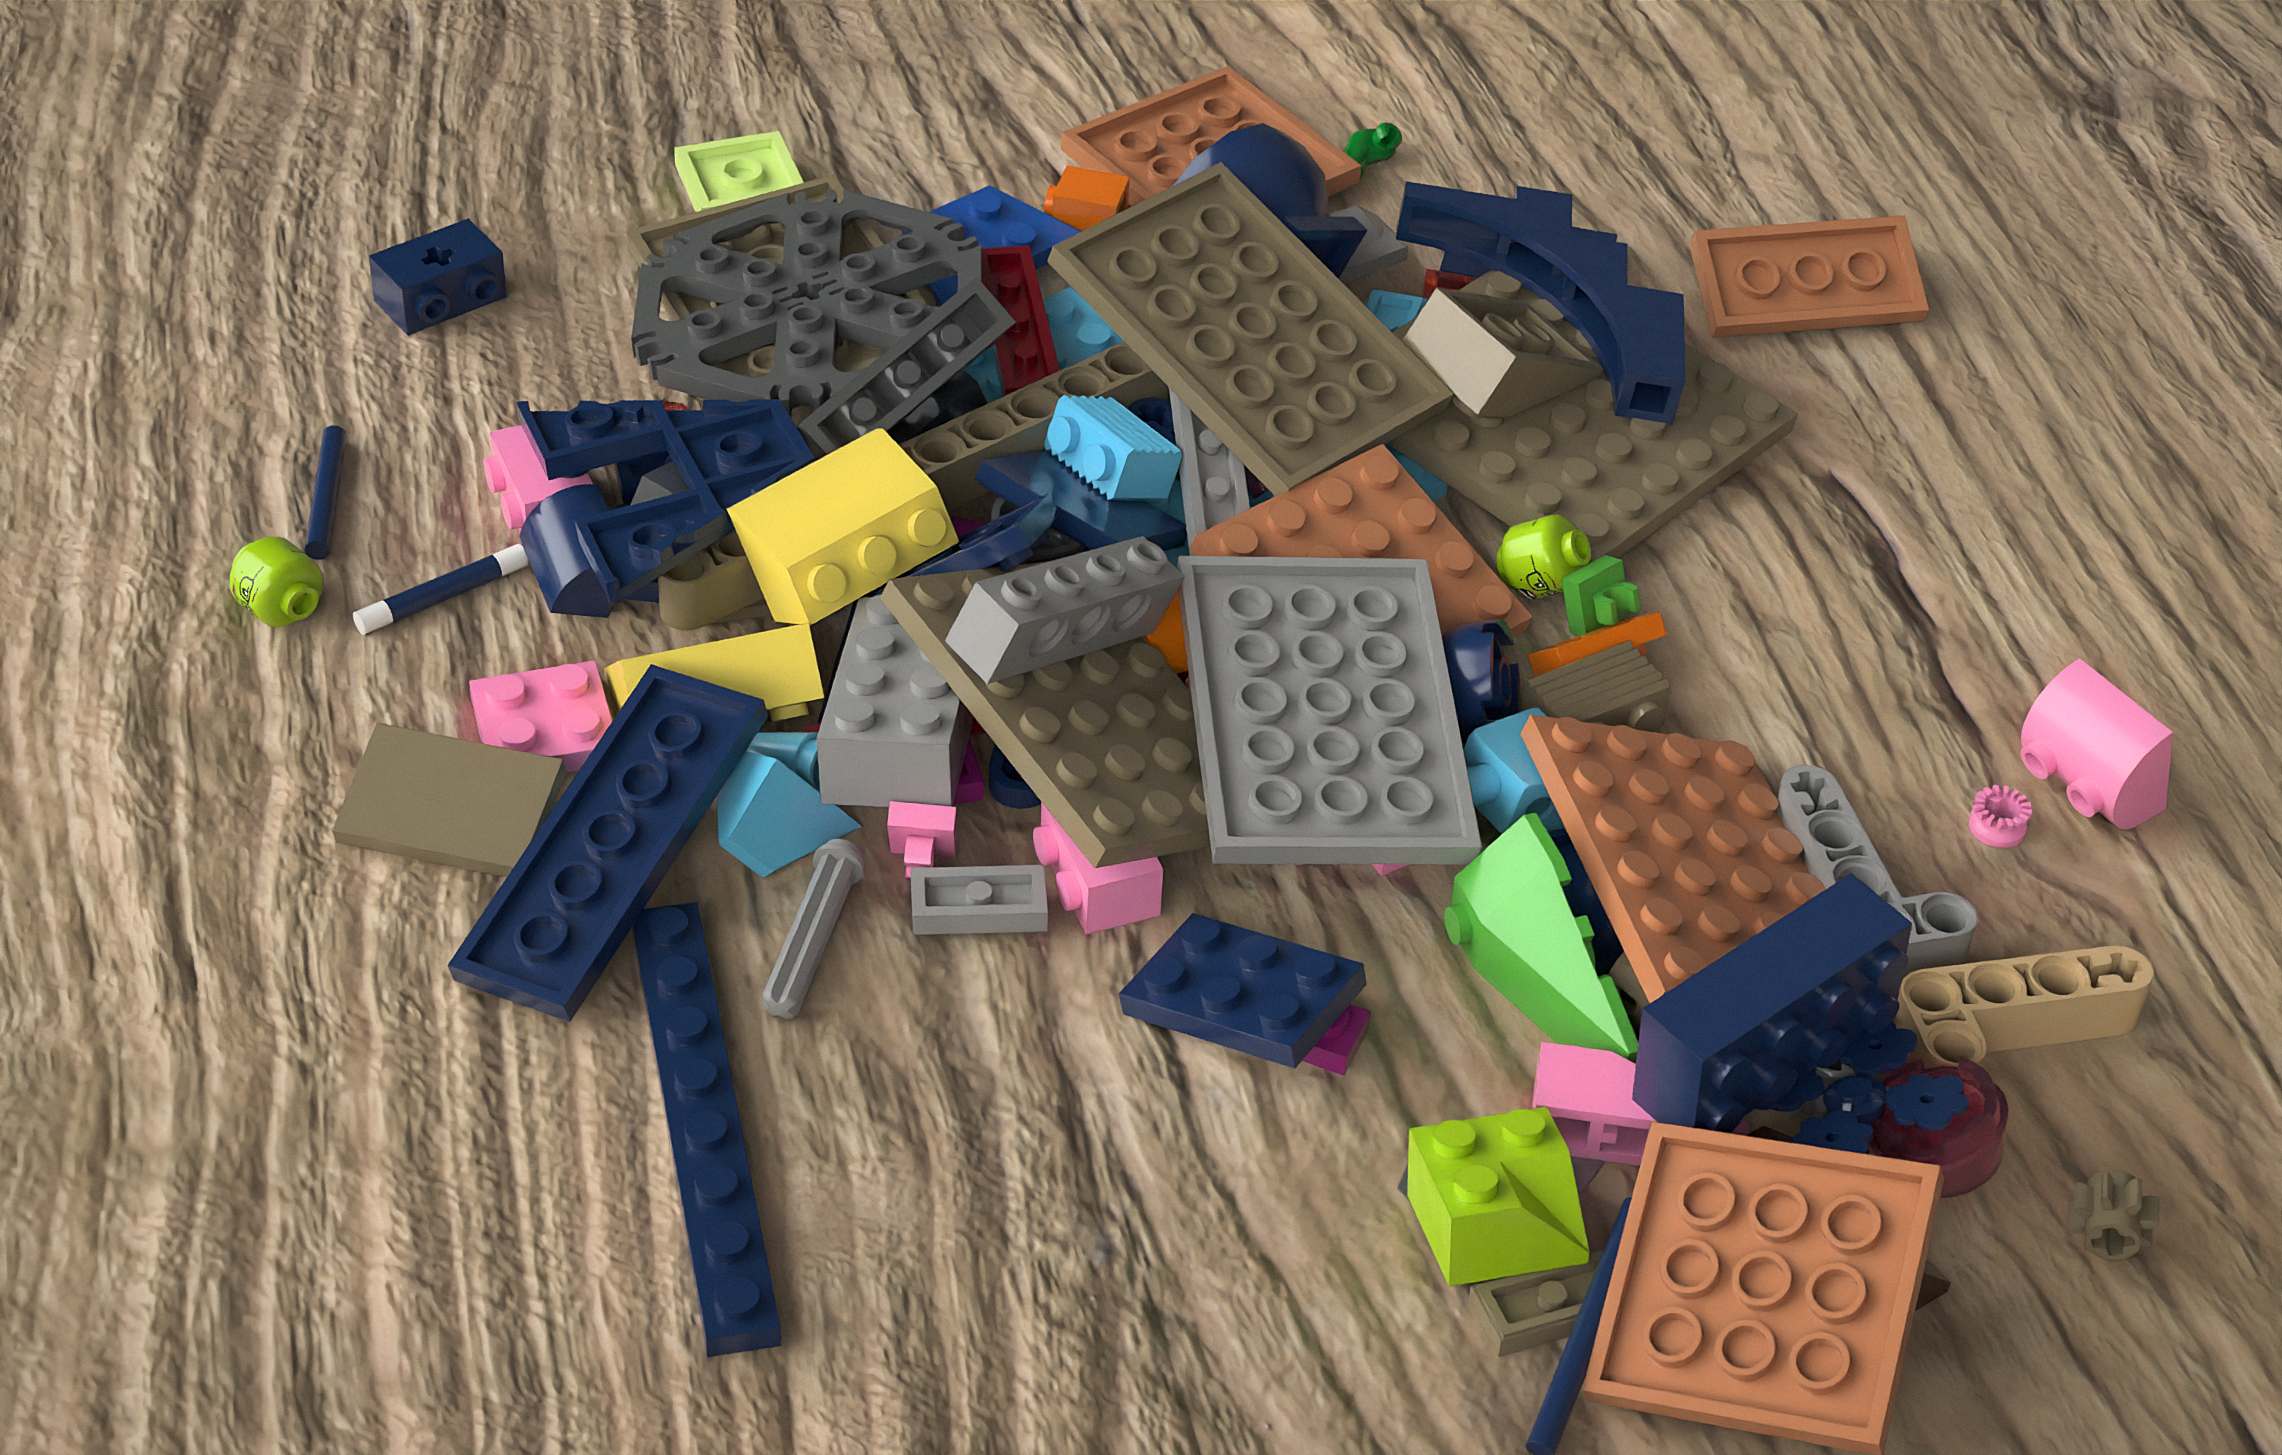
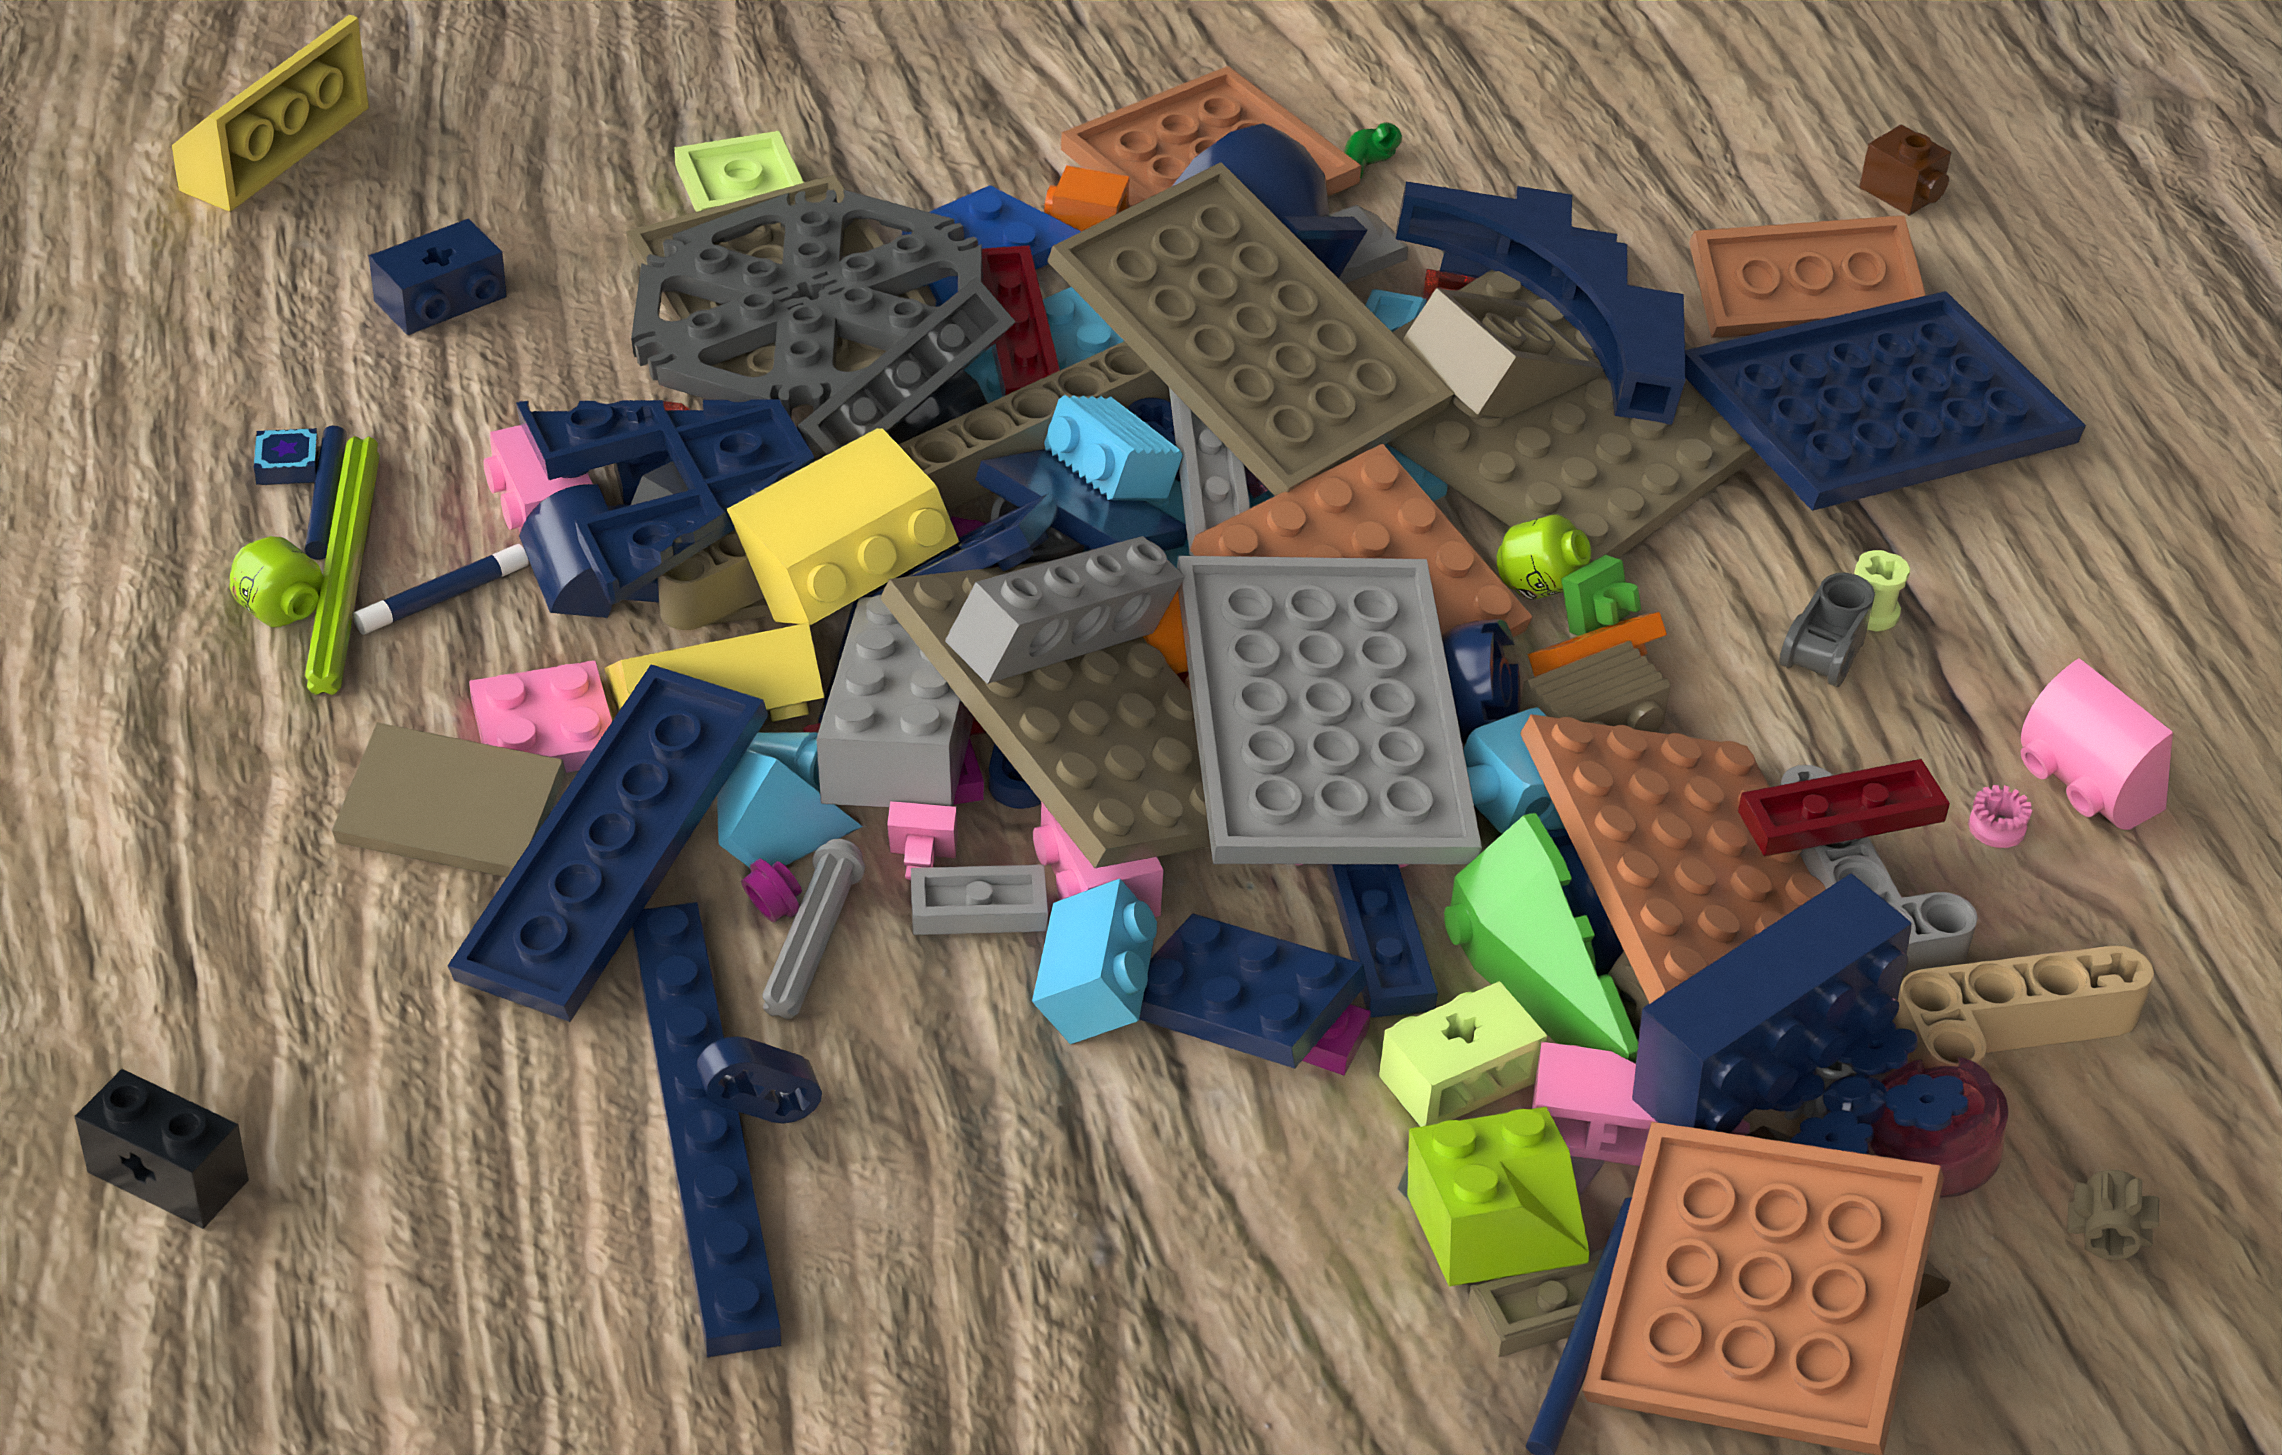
none -> black brick [74,1069,249,1229]
none -> light yellow slope [172,14,369,212]
none -> dark blue tile [254,428,319,485]
none -> lime axle [305,436,380,695]
none -> dark blue beam [697,1036,822,1124]
none -> magenta plate [741,858,802,923]
none -> medium azure brick [1032,879,1157,1045]
none -> dark blue plate [1327,864,1438,1018]
none -> yellowish green brick [1379,981,1547,1127]
none -> dark blue plate [1685,291,2086,511]
none -> dark red plate [1738,759,1950,857]
none -> dark grey piece [1779,573,1875,687]
none -> yellowish green bush [1854,550,1910,631]
none -> reddish brown brick [1859,124,1952,216]

